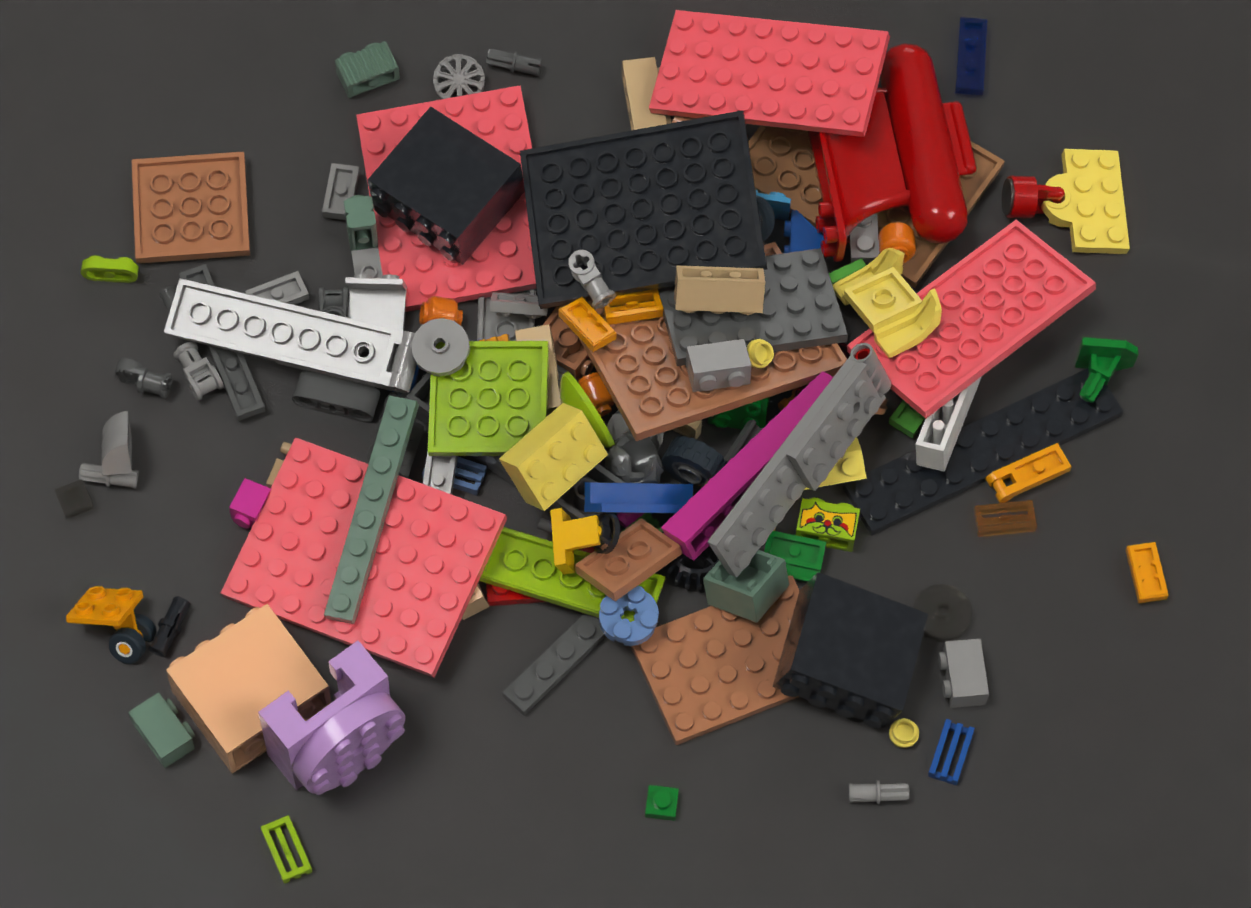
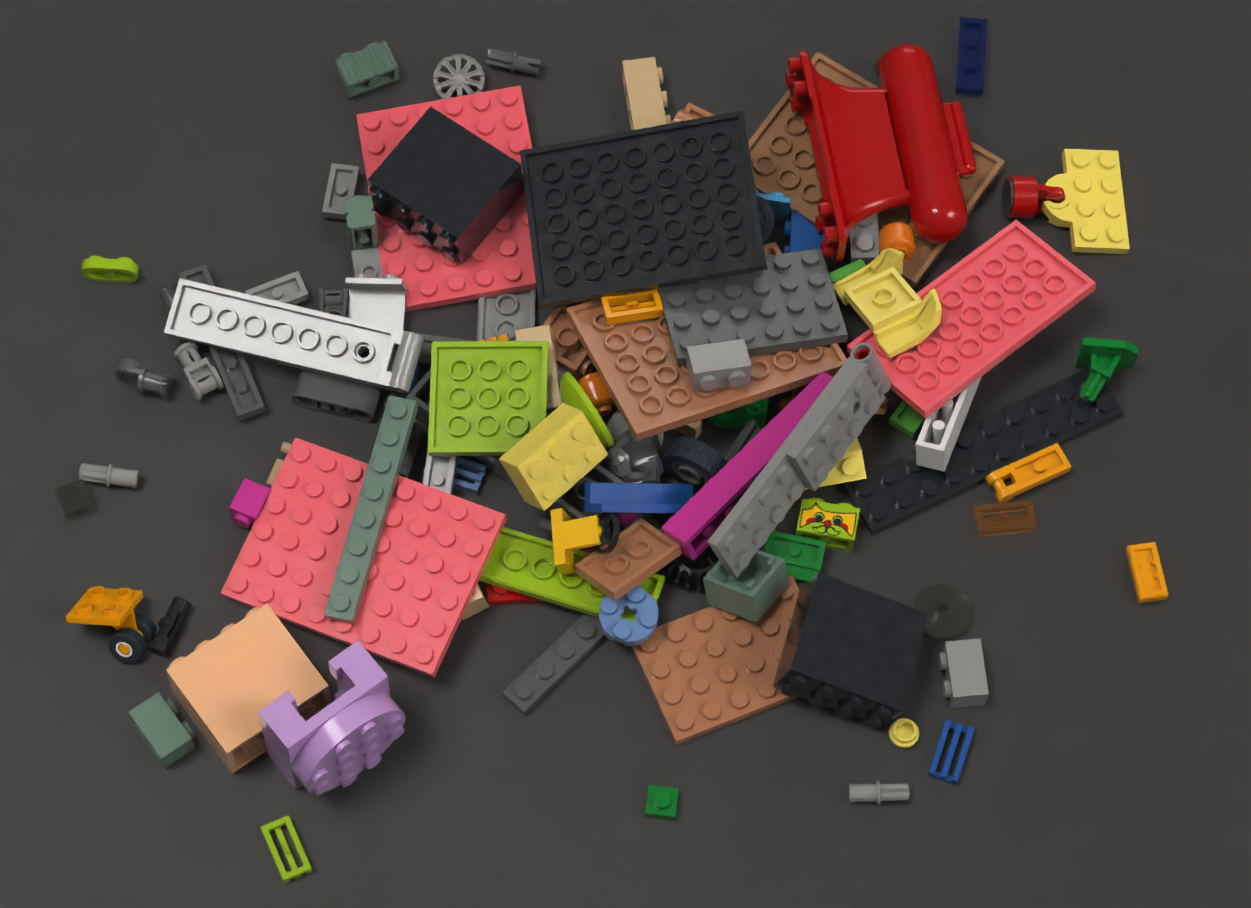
light grey brick [101,411,132,476] -> none
nougat plate [132,152,250,264] -> none
light grey plate [411,318,470,377] -> none
orange head [419,296,463,326] -> none
light grey plate [490,292,548,319] -> none
light orange plate [559,297,617,352] -> none
light grey connector [568,250,616,309] -> none
coral plate [649,10,890,137] -> none
tan brick [674,265,765,315] -> none
light yellow plate [747,339,774,368] -> none

